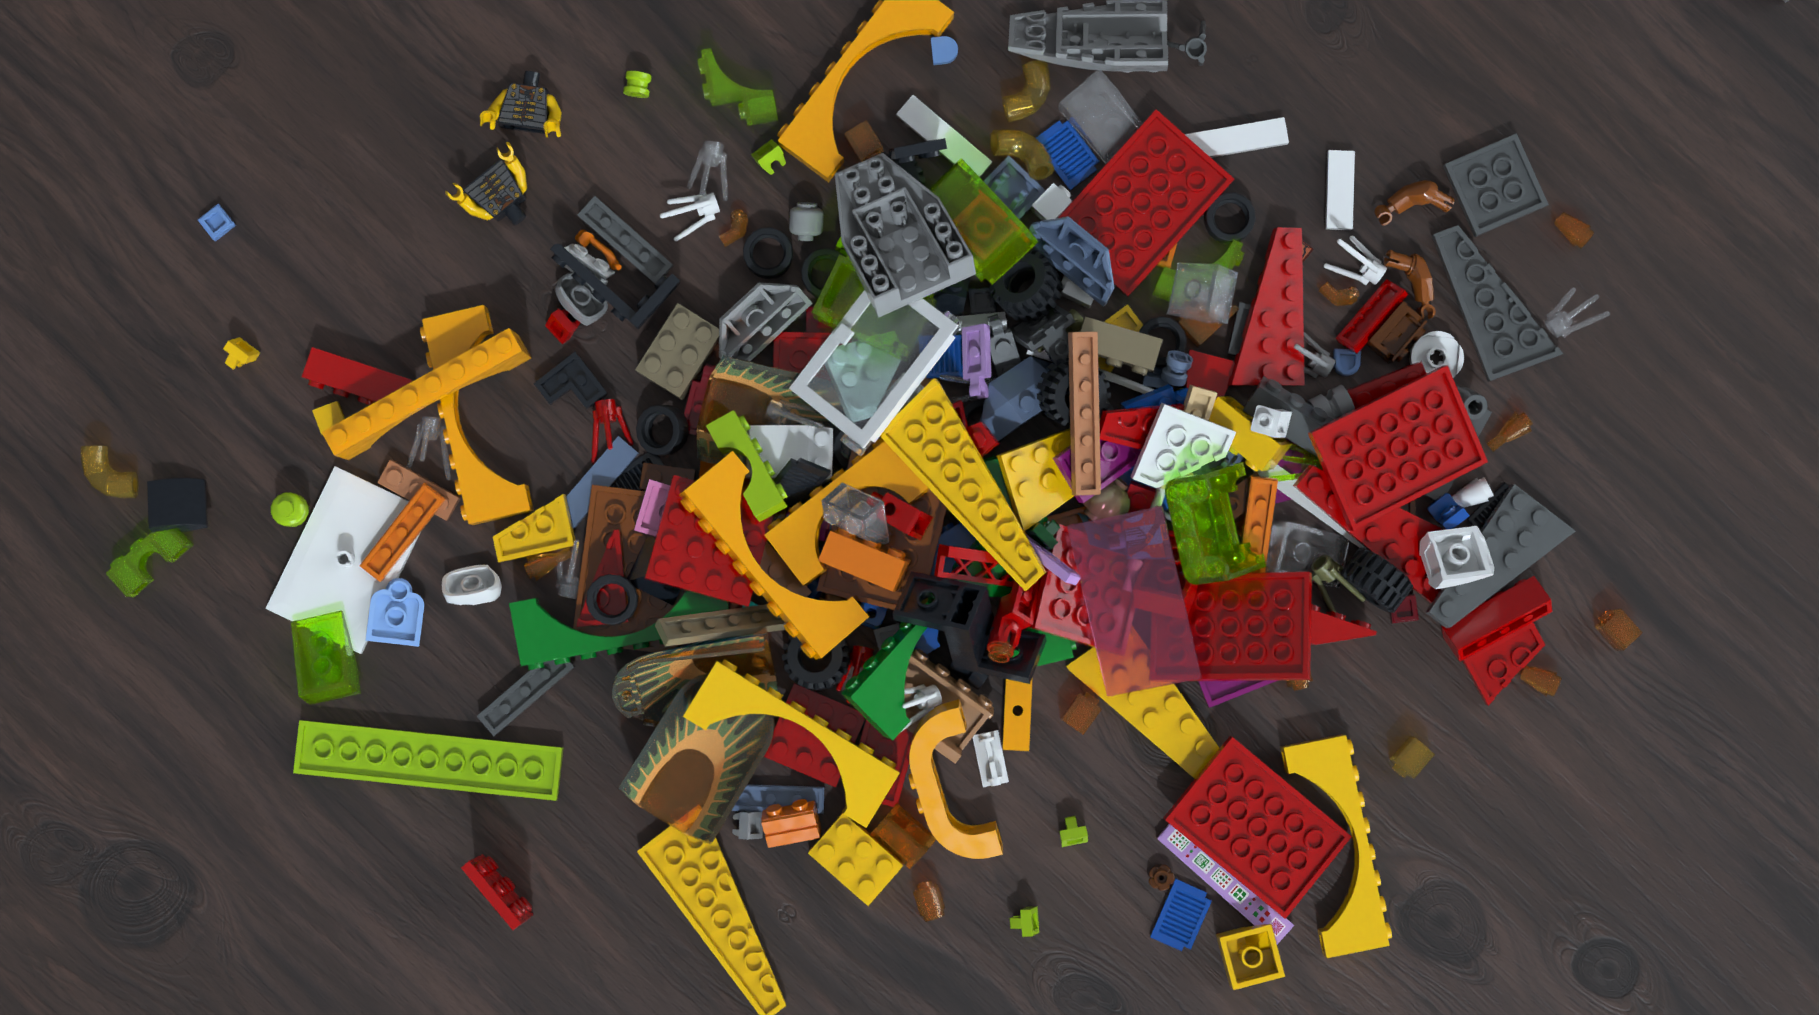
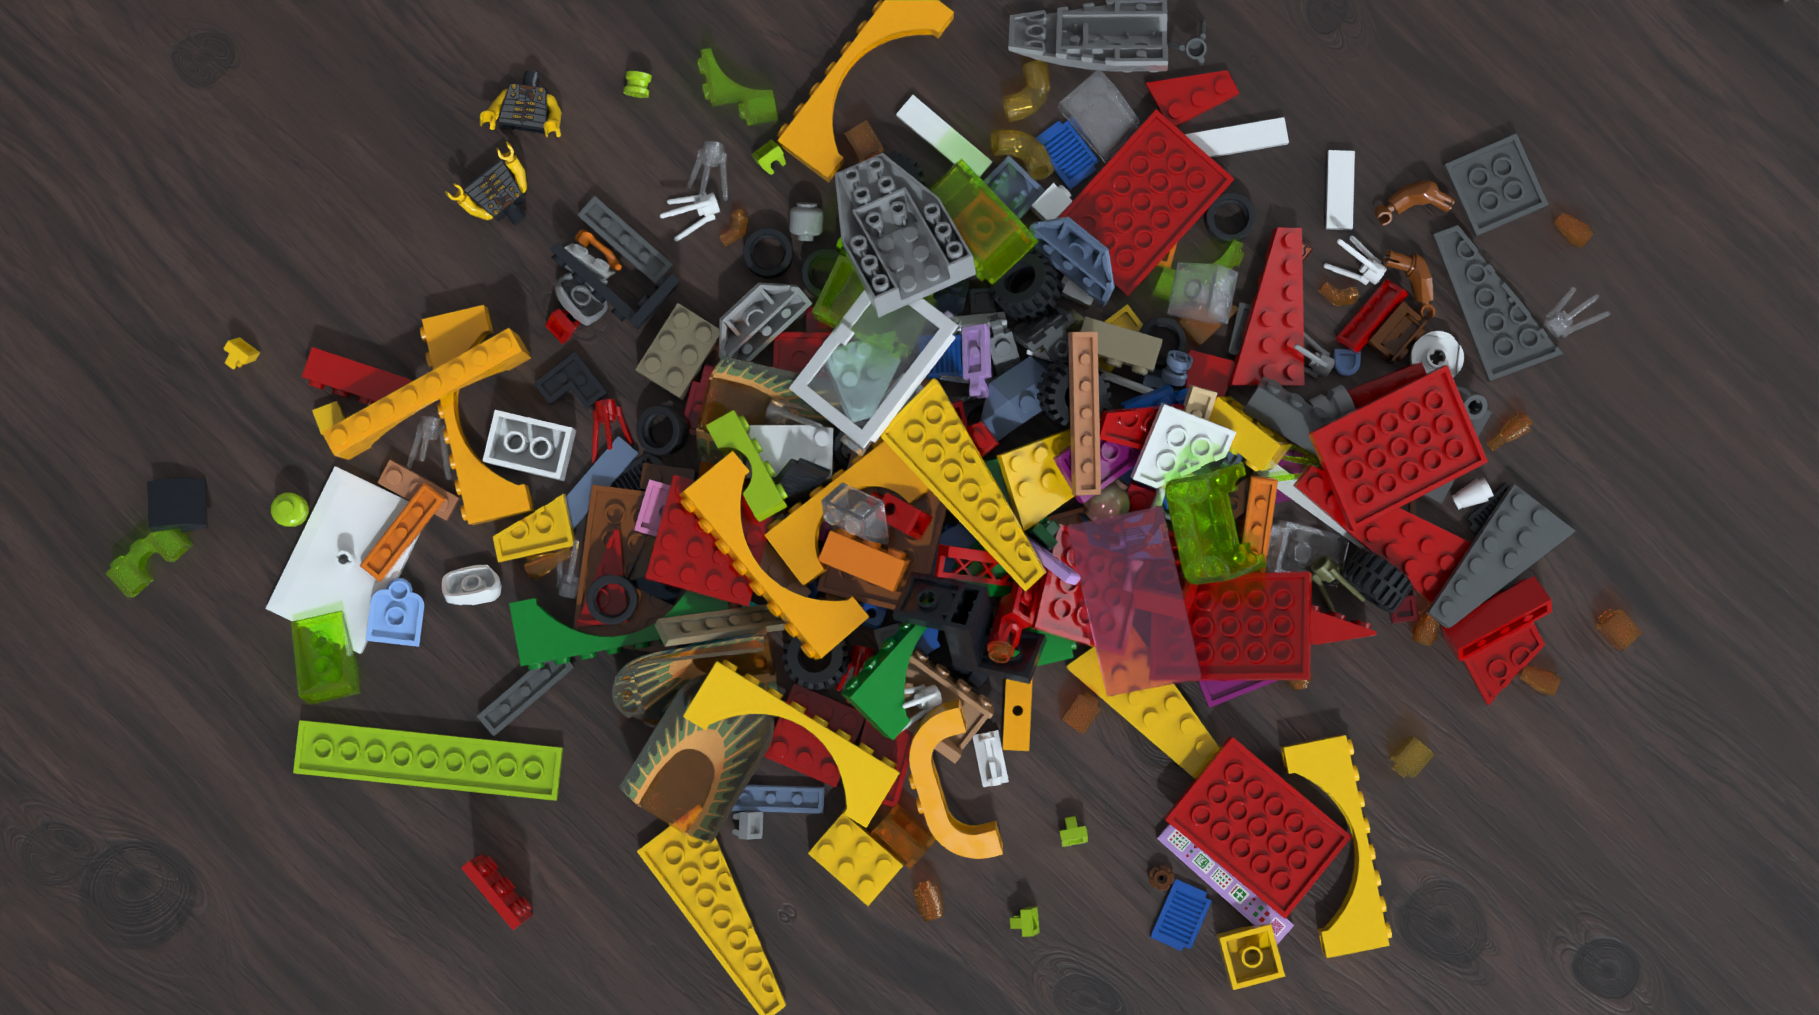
clear yellow cylinder [81,446,139,498] -> none
medium blue tile [198,204,236,241] -> none
orange brick [761,799,821,848] -> none
black plate [889,138,947,163] -> none
medium blue tile [931,36,958,65] -> none
white bracket [1251,405,1292,438] -> none
white slope [1419,526,1495,589] -> none
blue bracket [1427,493,1470,530] -> none
none -> white brick [483,410,576,481]
none -> red wing [1145,70,1239,127]
none -> clear orange cone [1411,605,1439,646]

